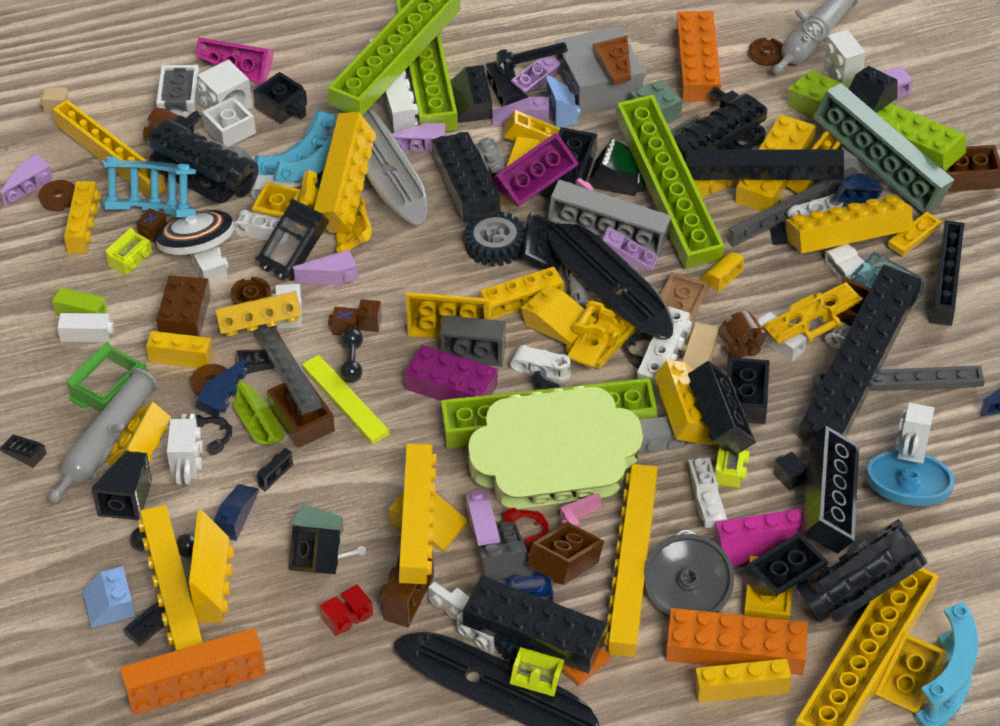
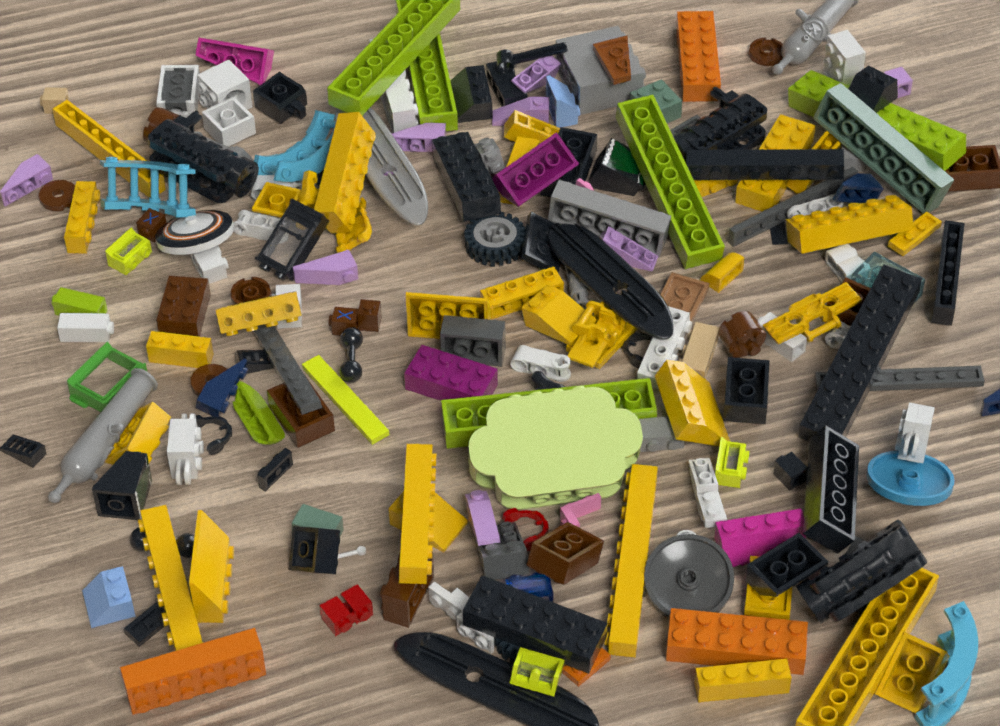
dark blue slope [214,484,259,541] -> none
black brick [688,361,756,456] -> none

